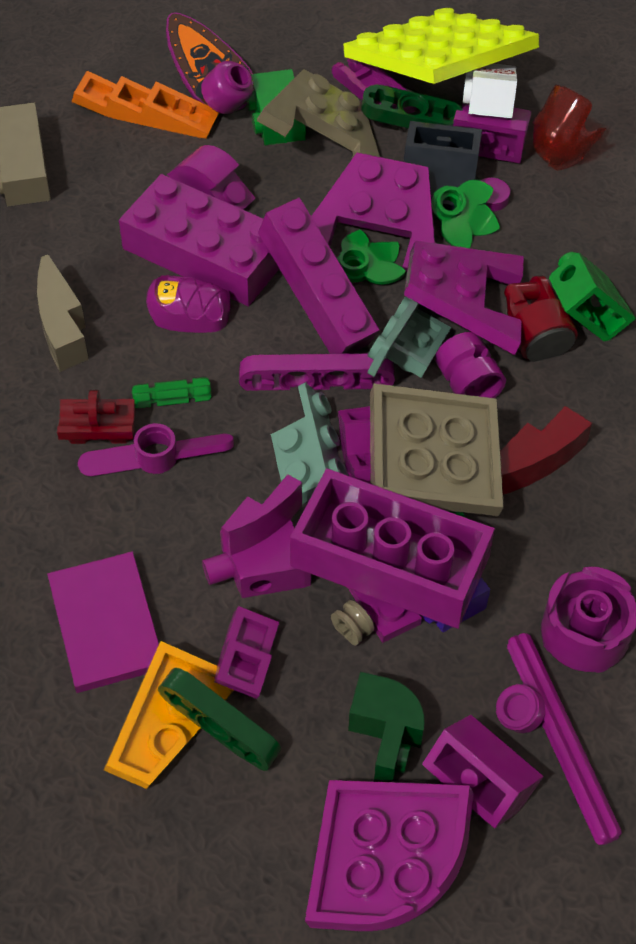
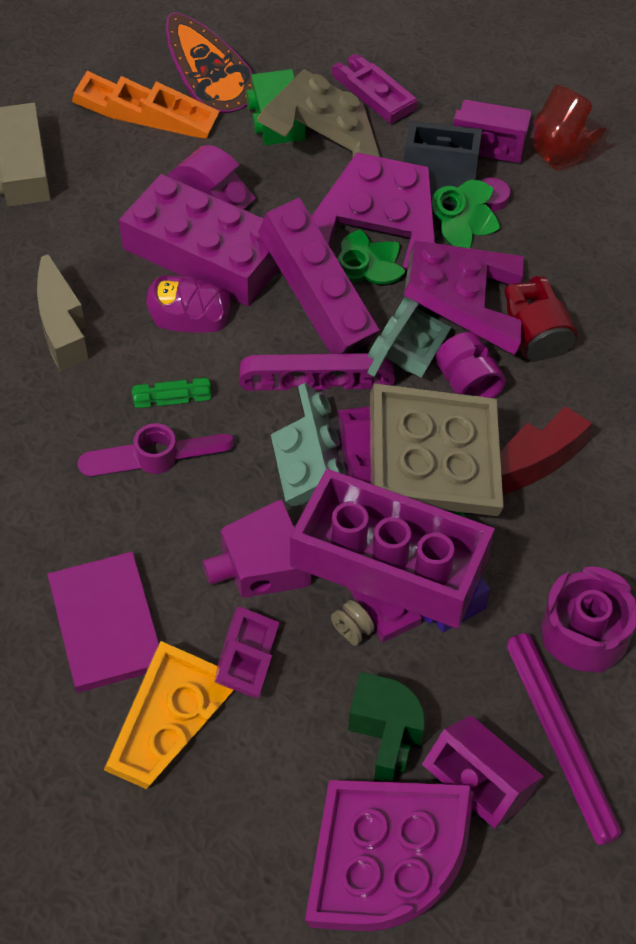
dark red hips [57,390,136,444] -> none
dark green beam [158,668,281,771] -> none
magenta head [201,61,253,114] -> none
magenta slope [221,474,302,555] -> none
neon yellow plate [343,8,539,84] -> none
dark green beam [361,84,463,128] -> none
white brick [463,64,517,118] -> none
magenta tile [496,684,545,733] -> none
green torso [549,252,636,341] -> none

